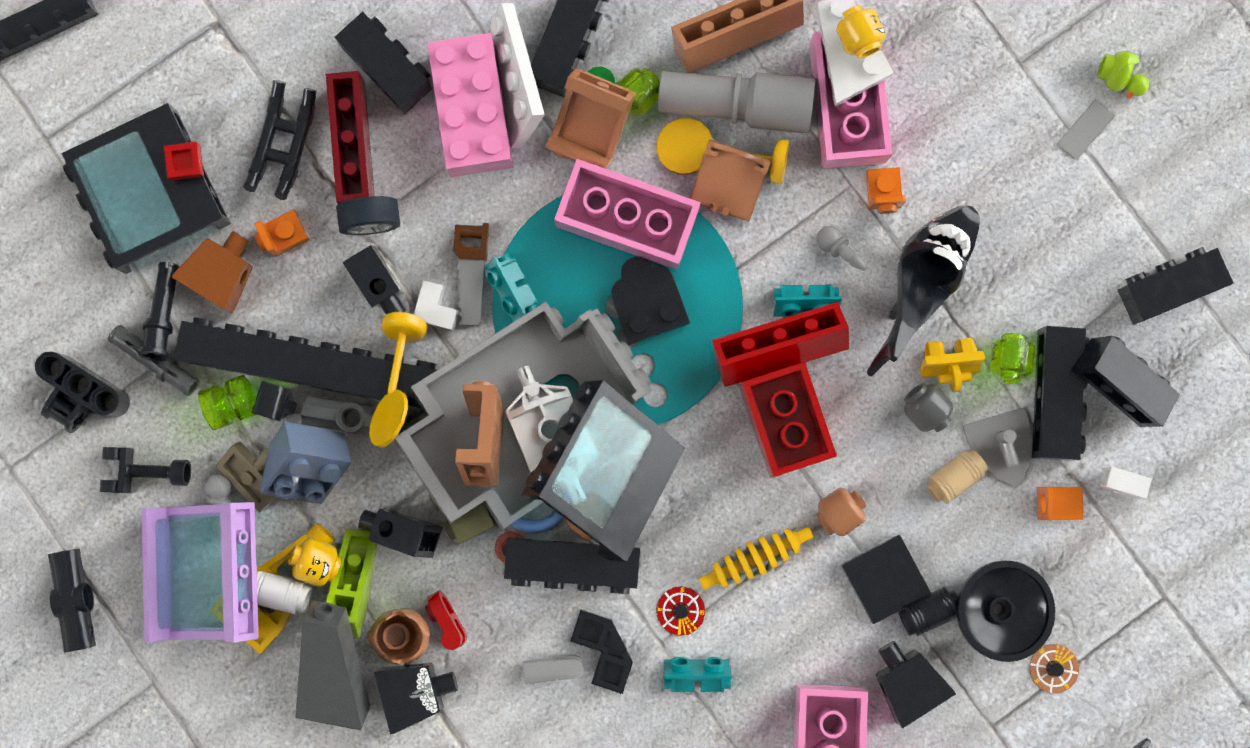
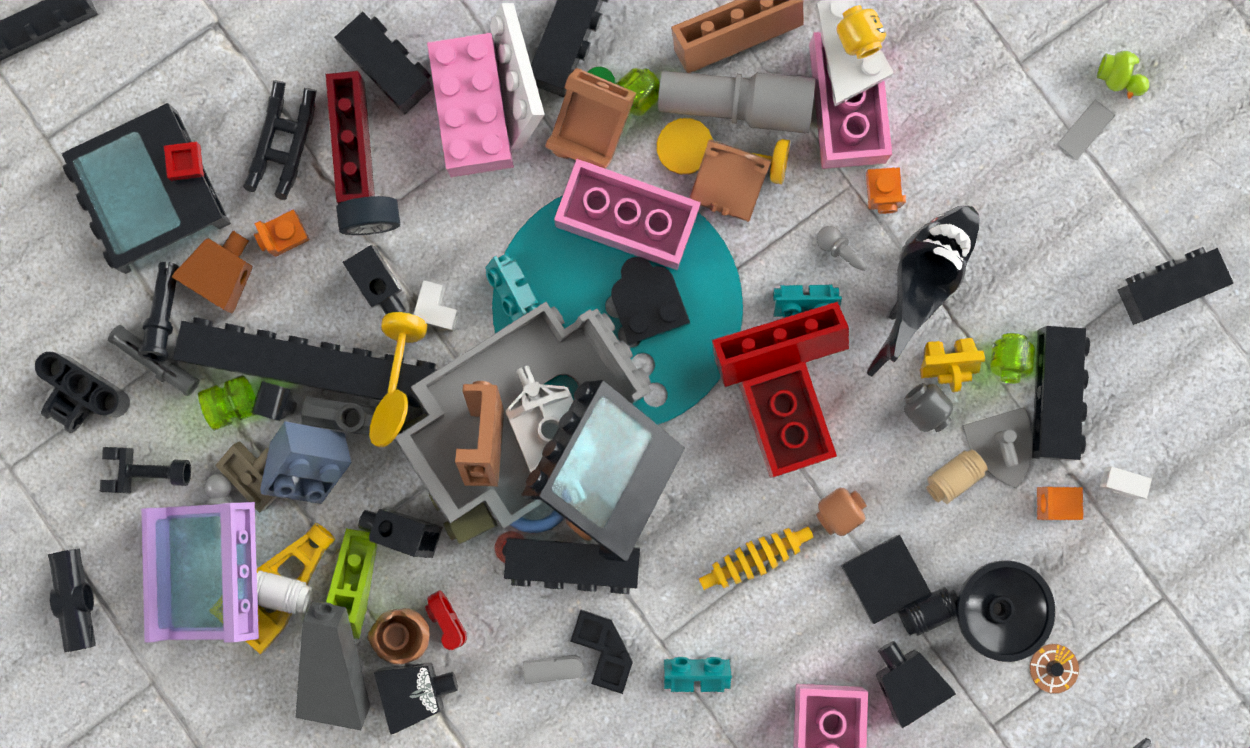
yellow head [288,538,341,587] -> none
light grey piece [453,223,489,326] -> none
red piece [656,586,705,636] -> none
brick [1074,336,1180,427] -> none

